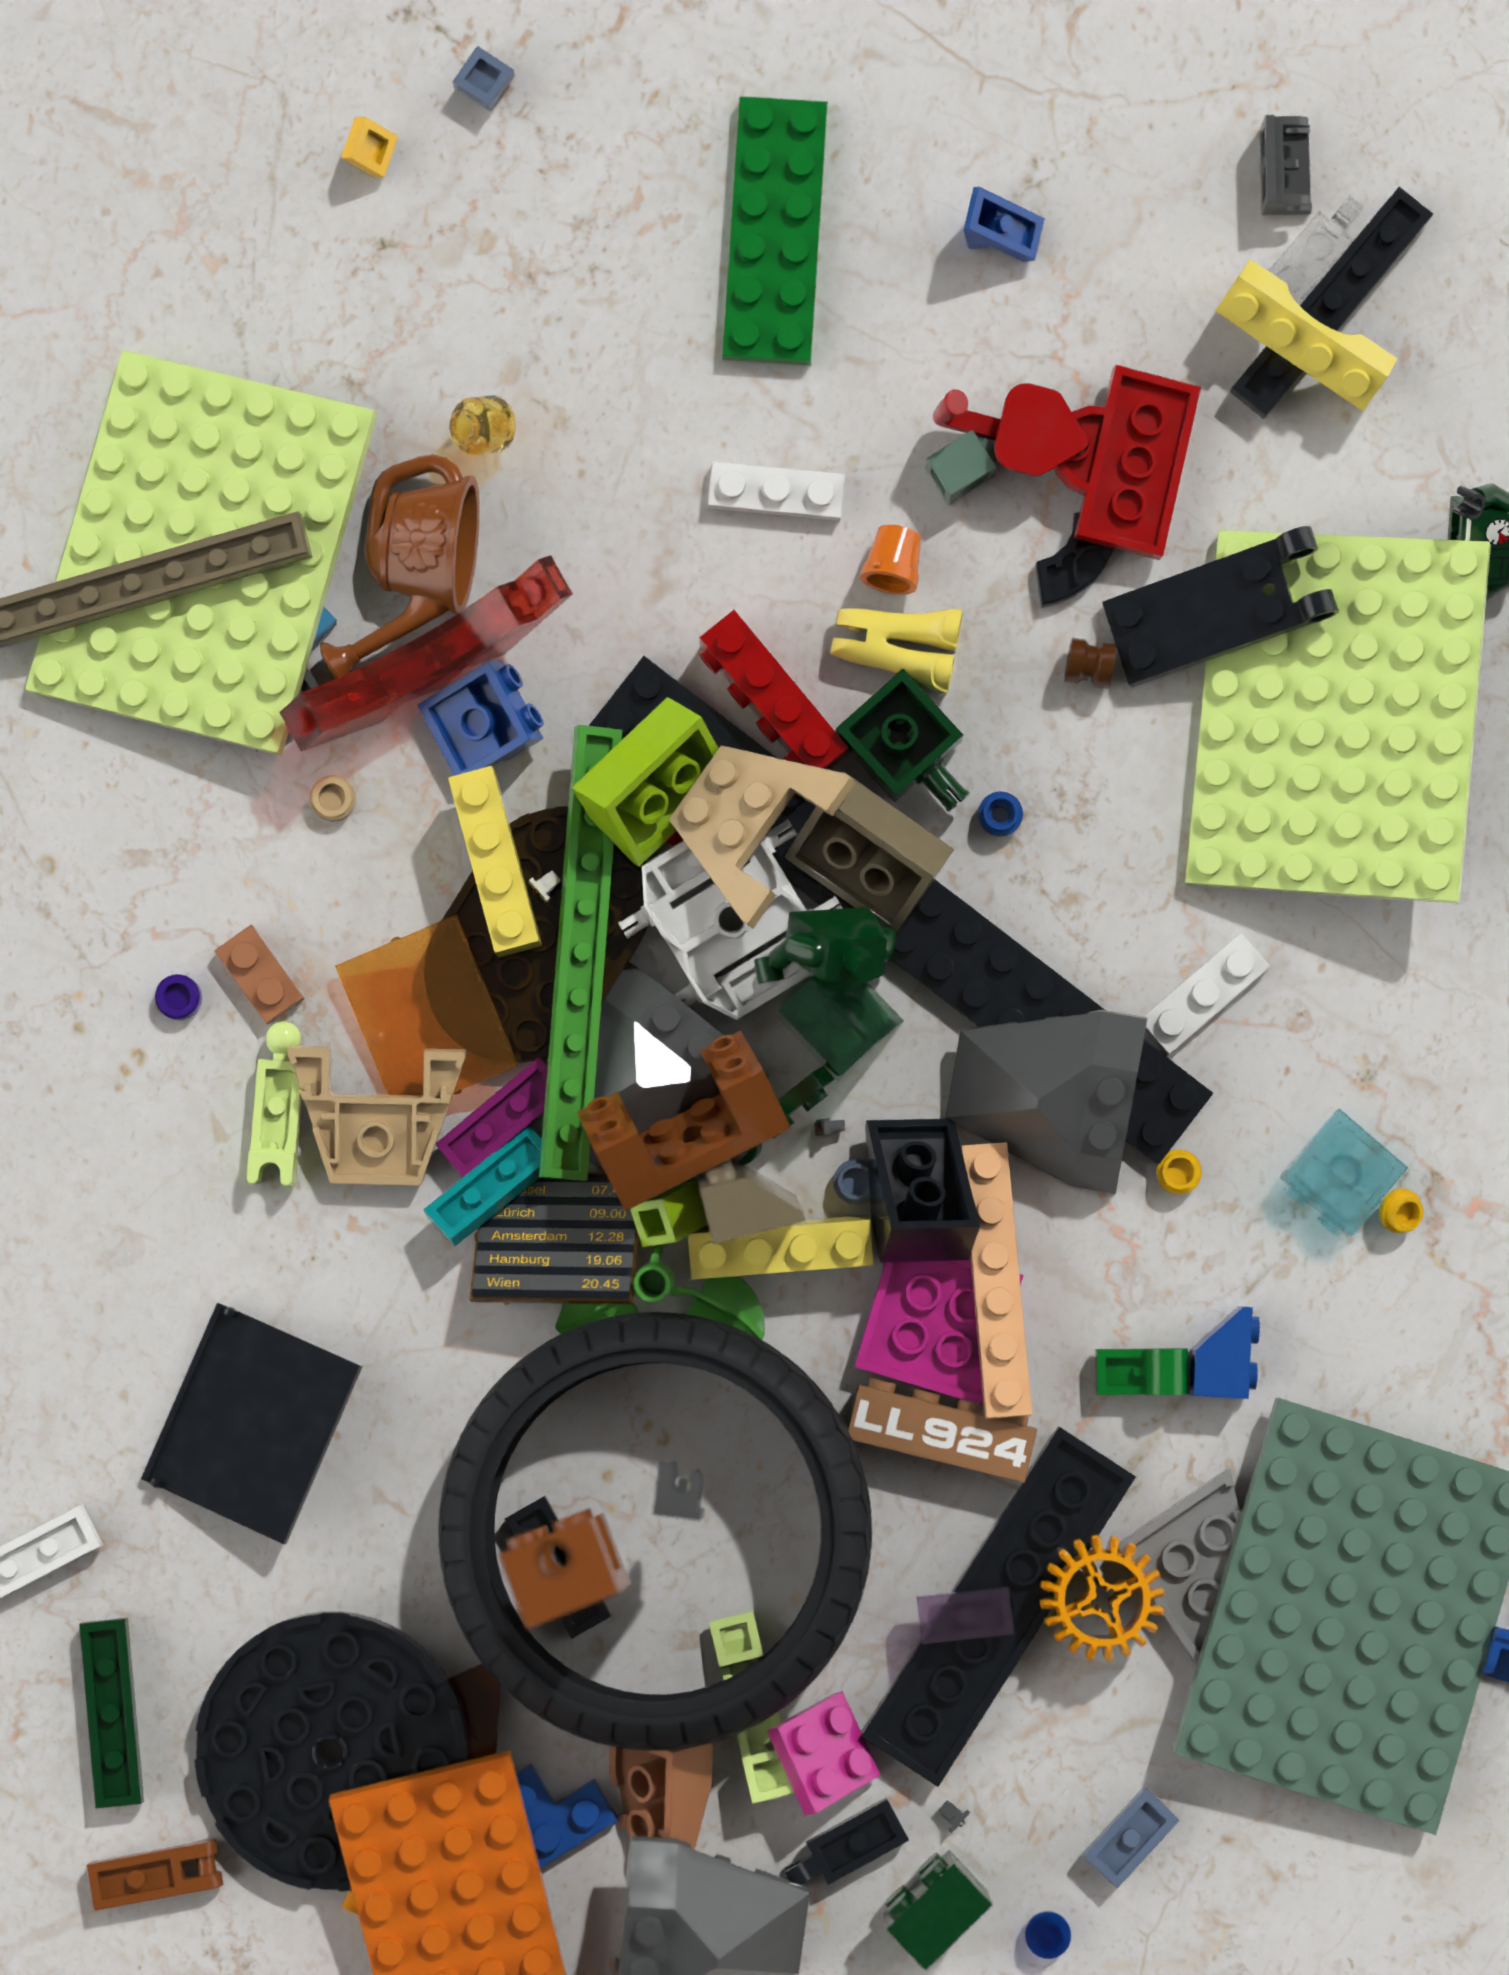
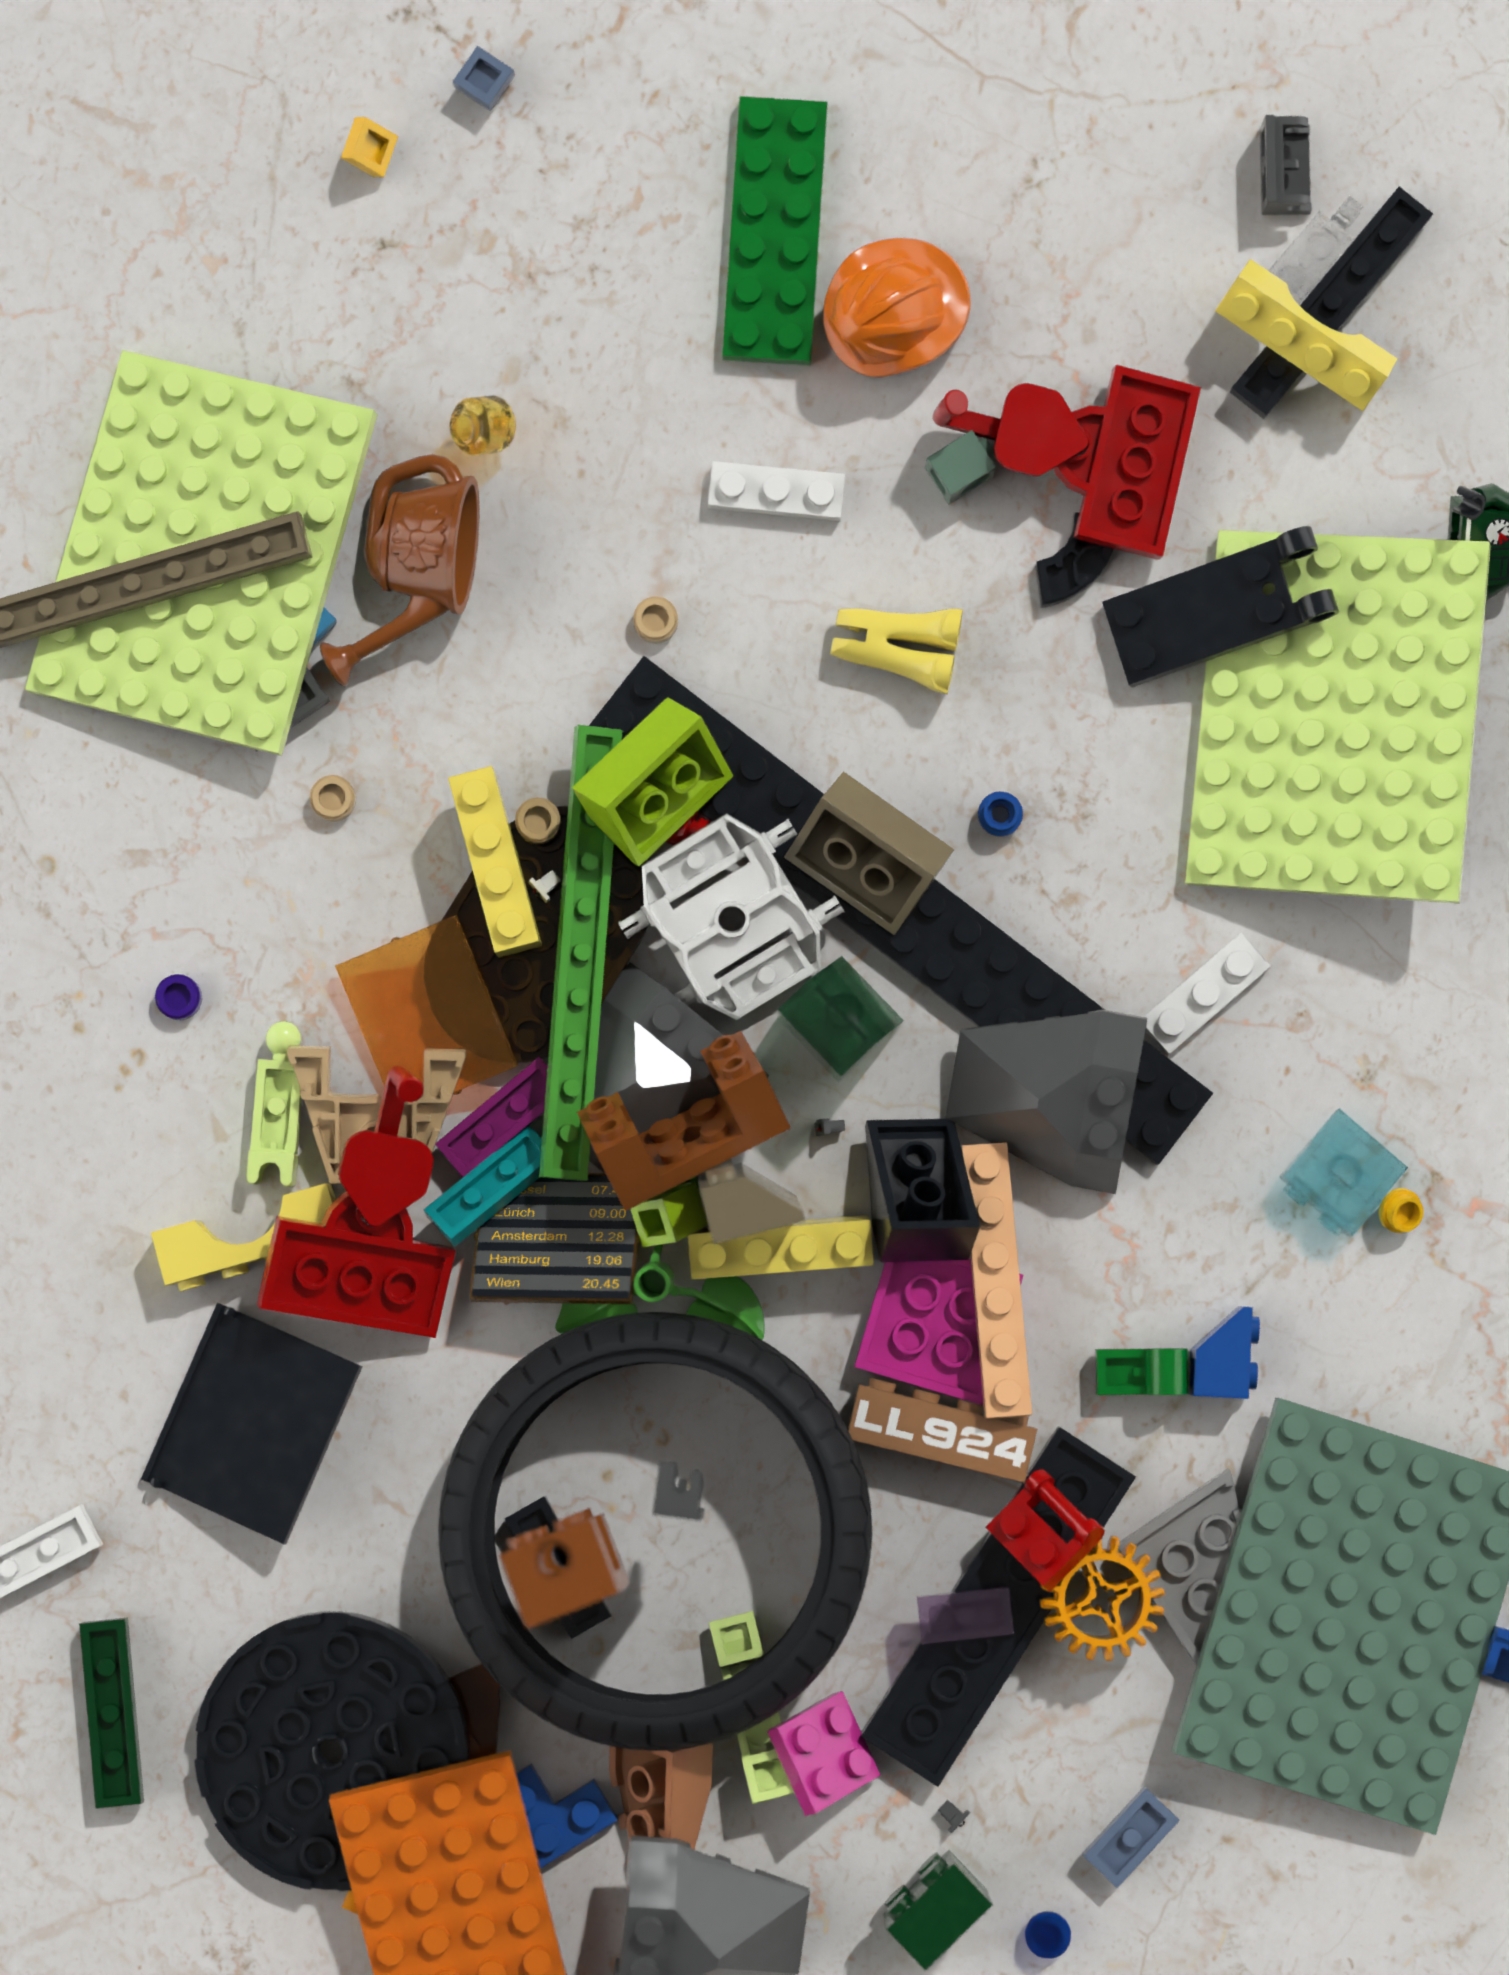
dark orange plate [87,1838,223,1911] -> none
nougat plate [214,925,305,1025] -> none
clear red arch [279,555,573,752] -> none
blue plate [417,660,544,776] -> none
tan wing [669,745,856,929] -> none
red brick [698,610,849,770] -> none
dark green plate [739,1065,835,1165] -> none
dark green torso [754,907,897,984] -> none
black plate [784,1797,909,1885] -> none
sand blue plate [833,1159,870,1205] -> none
dark green brick [835,669,970,812] -> none
orange piece [860,525,921,595] -> none
blue slope [963,186,1045,262] -> none
reddish brown wheel [1064,637,1117,689] -> none
yellow plate [1156,1149,1202,1195] -> none
none -> light yellow arch [151,1183,336,1292]
none -> red plate [257,1066,456,1338]
none -> tan tile [515,797,561,844]
none -> tan tile [633,596,678,643]
none -> orange piece [823,238,971,378]
none -> red plate [985,1469,1105,1592]

